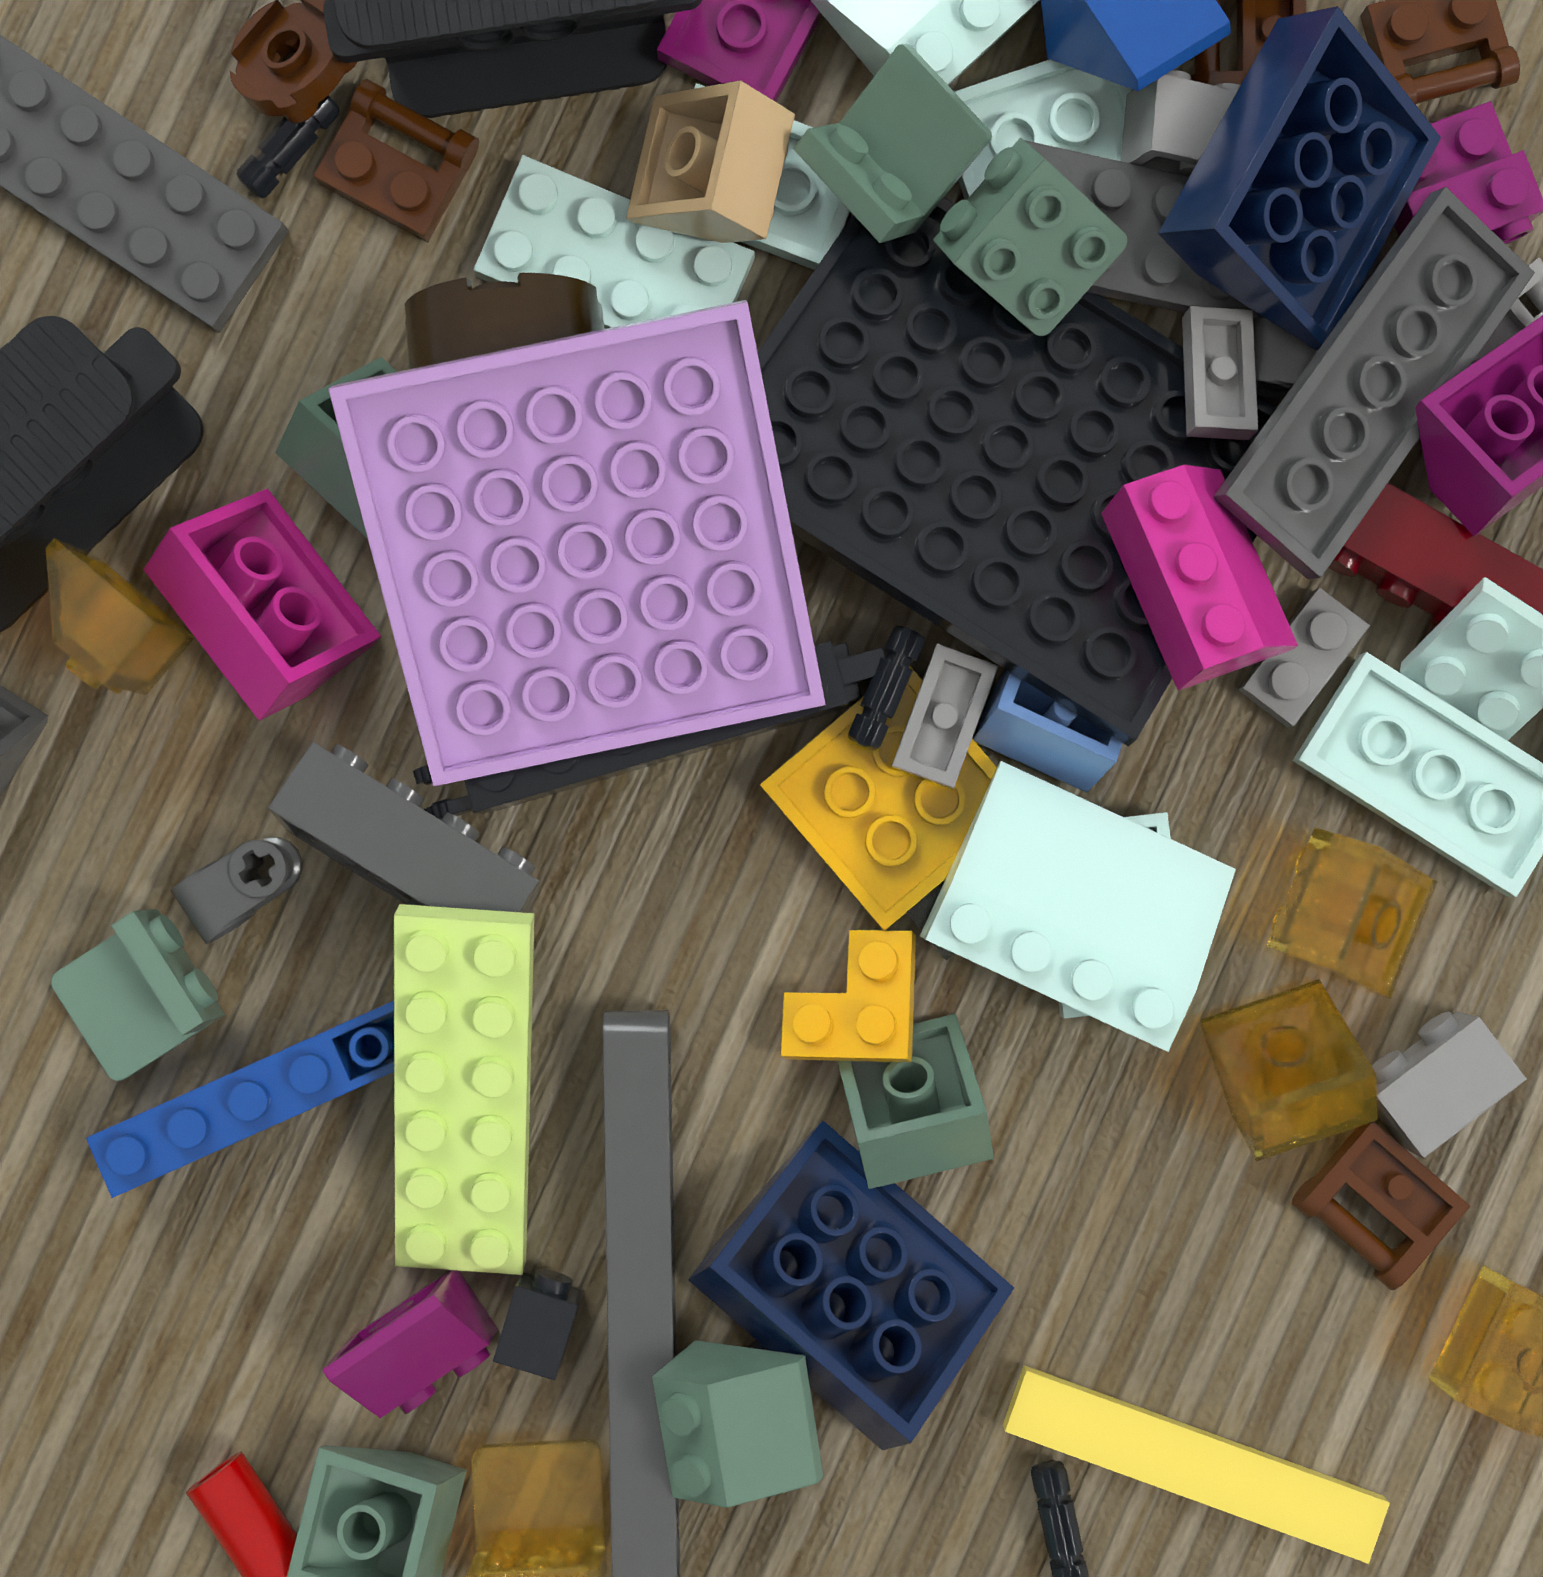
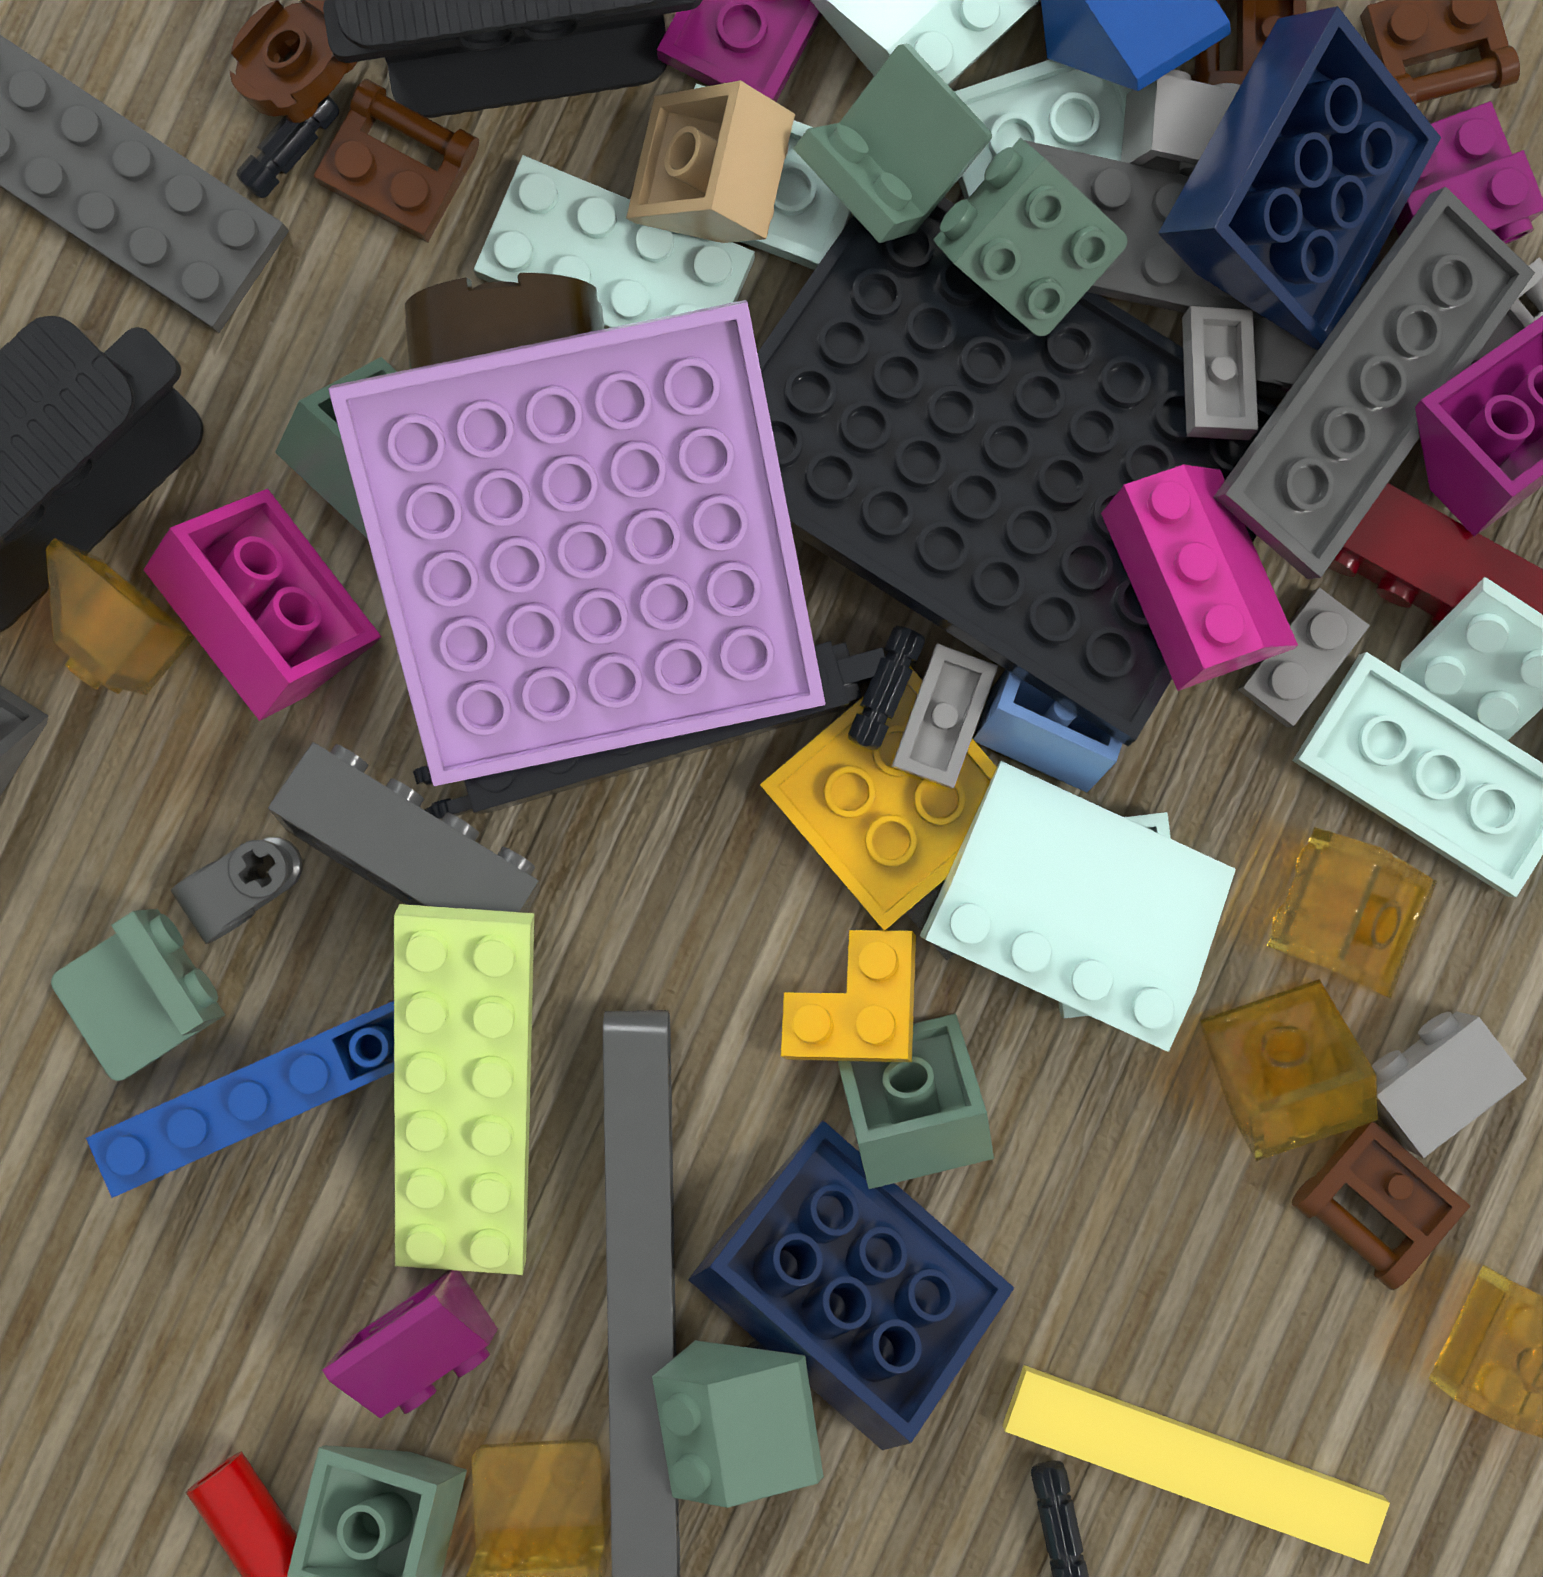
black brick [493,1269,584,1381] -> none

